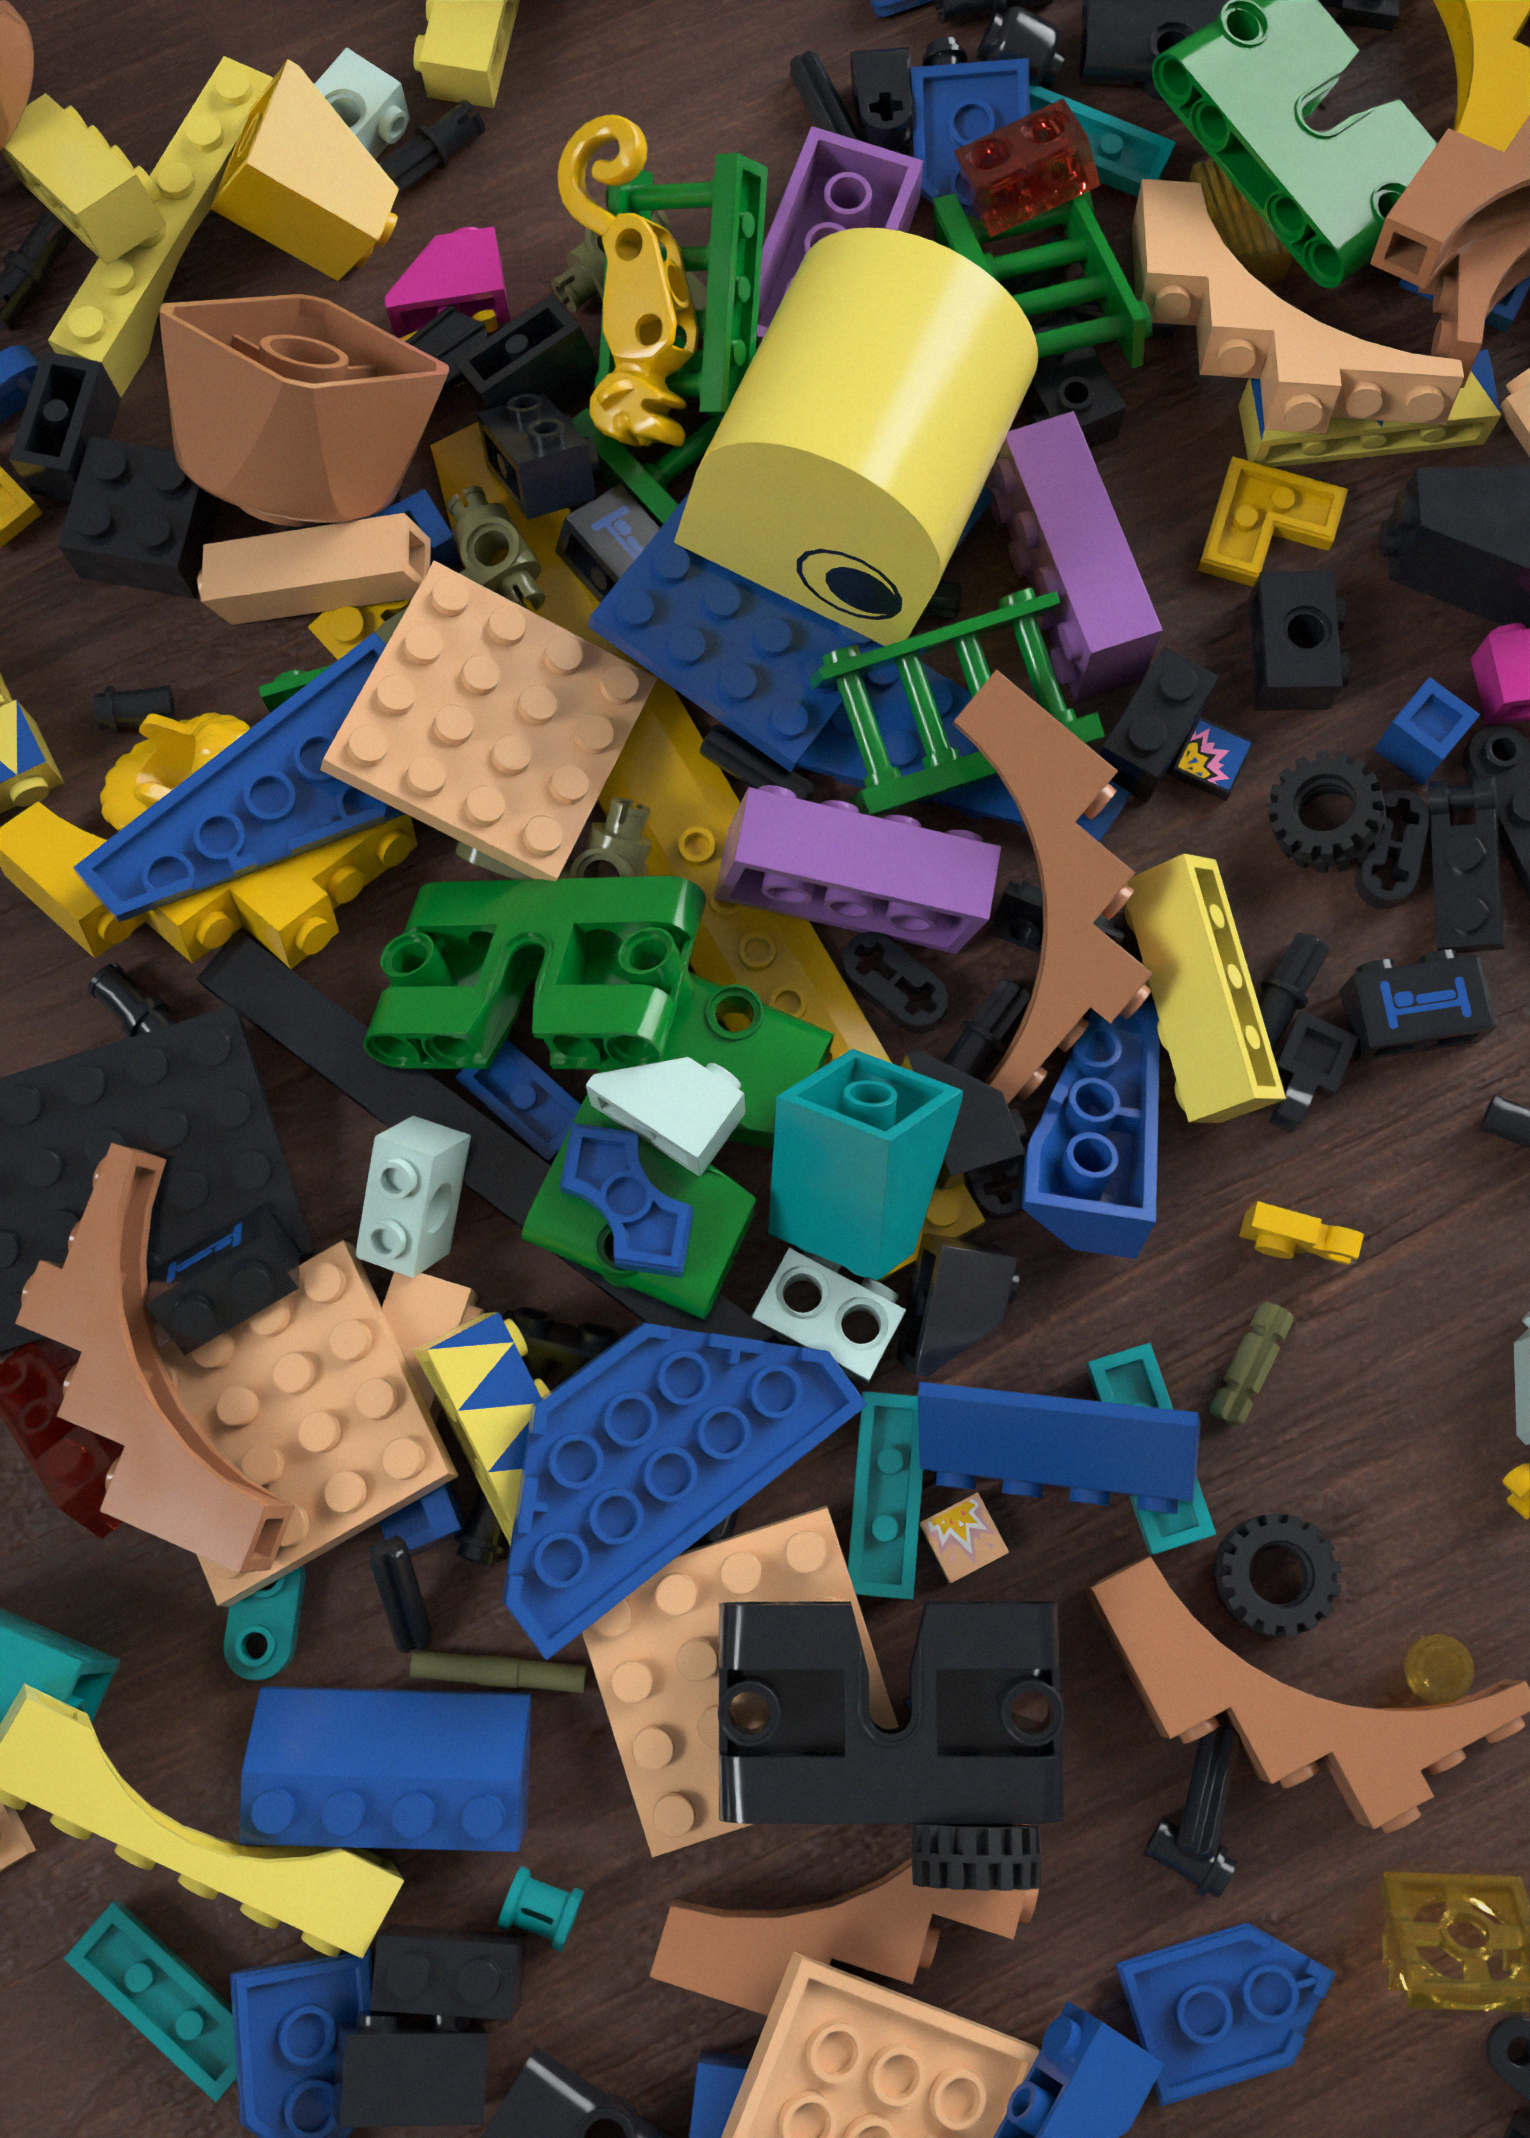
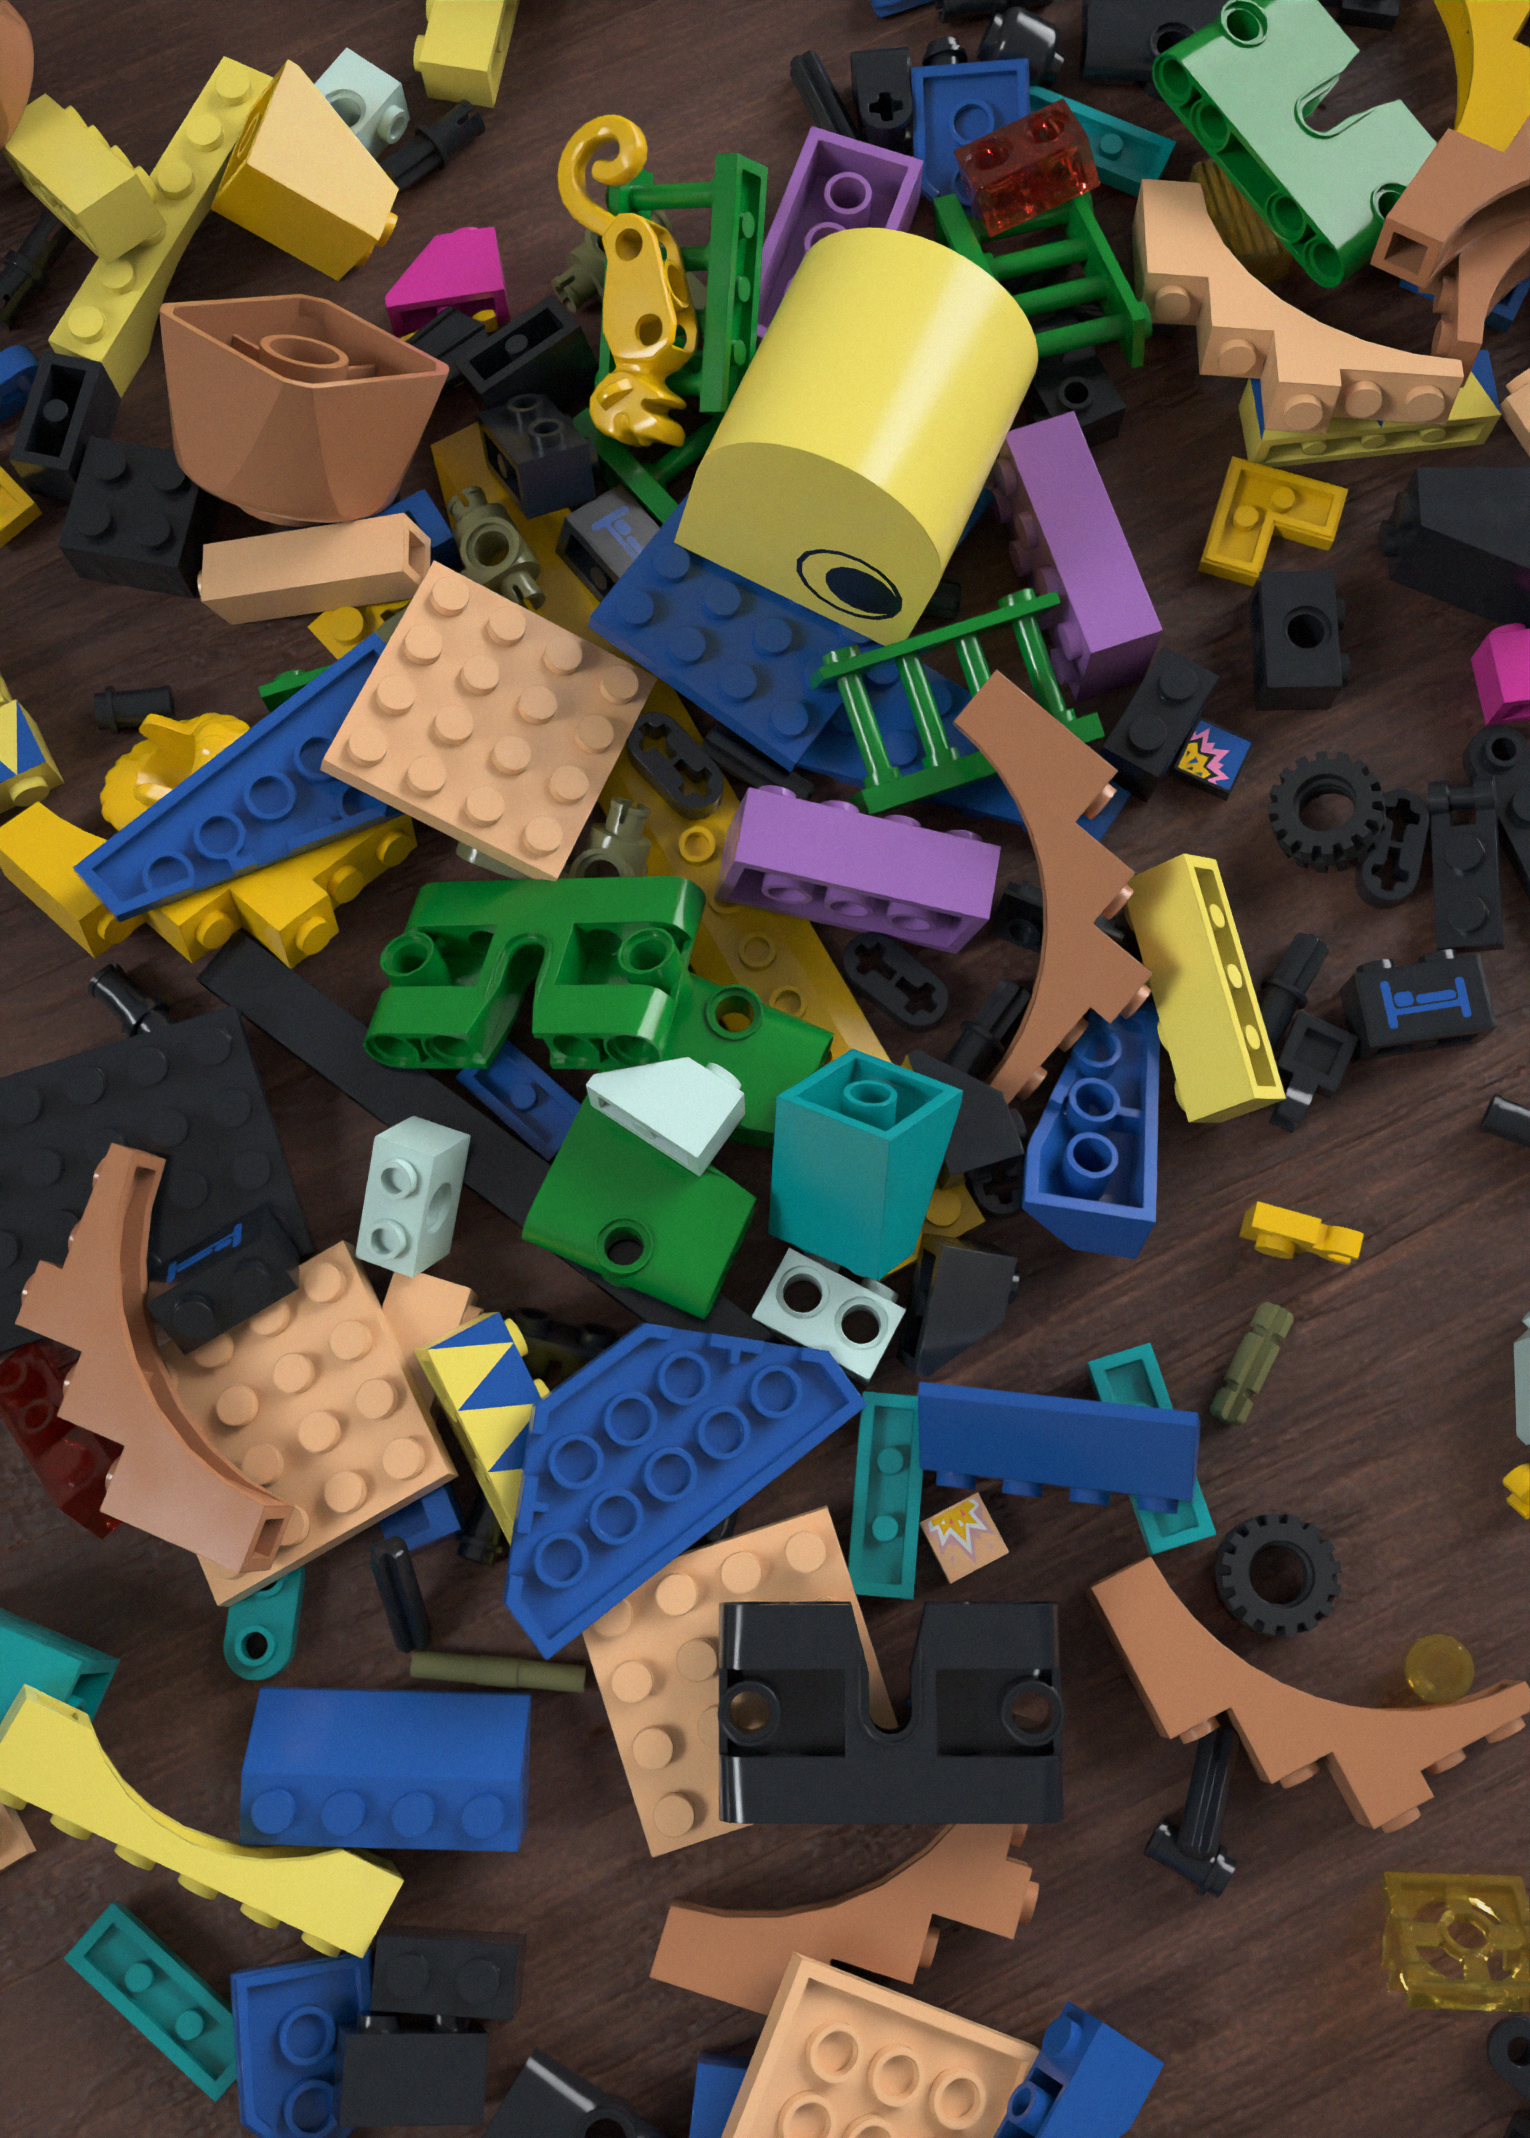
teal bush [497,1866,585,1953] -> none
blue tile [560,1123,694,1278] -> none
black tyre [912,1824,1041,1891] -> none
blue tile [1115,1922,1336,2107] -> none
blue panel [1373,677,1480,785] -> none
none -> black beam [627,712,724,820]

